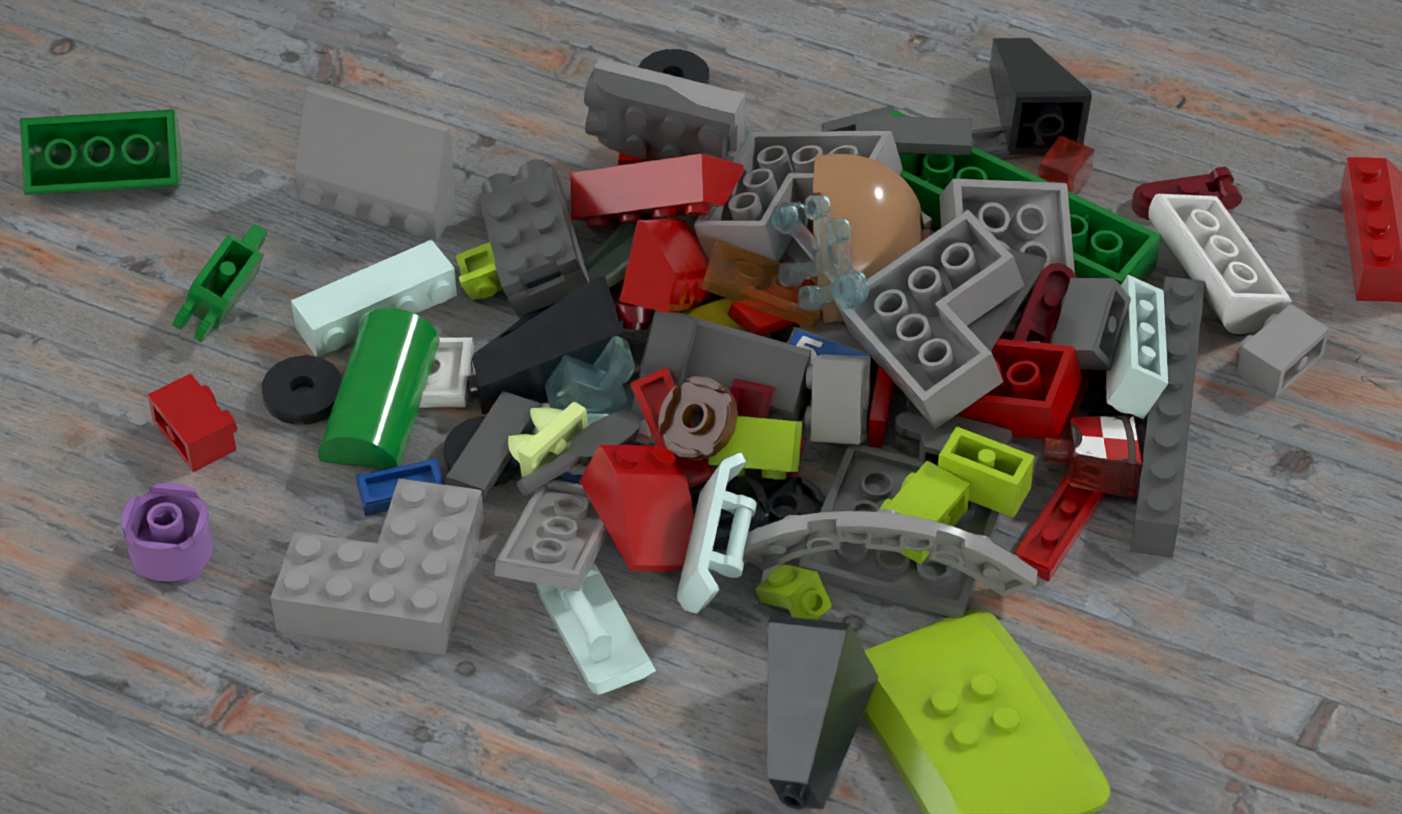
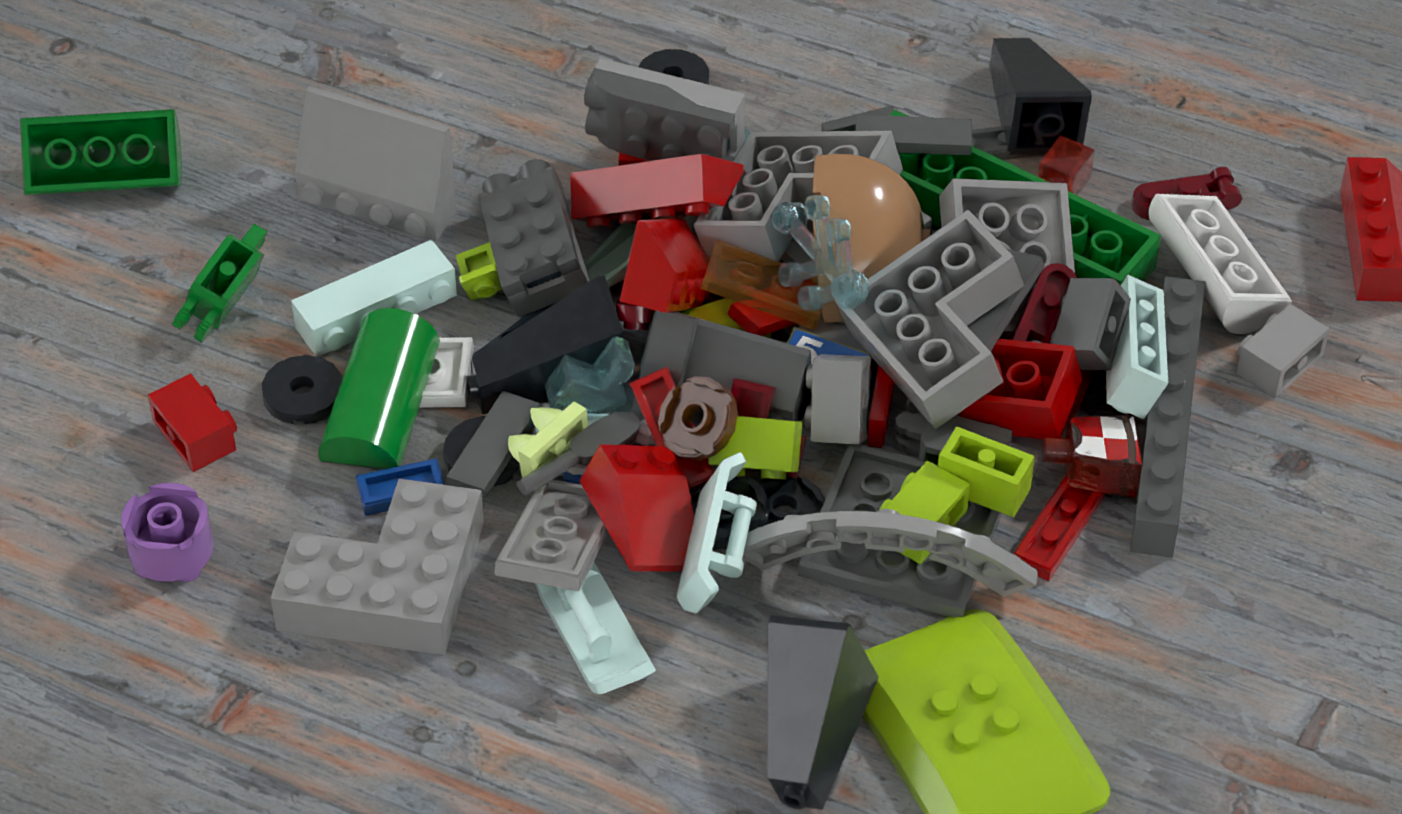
lime bracket [755,564,831,620] -> none

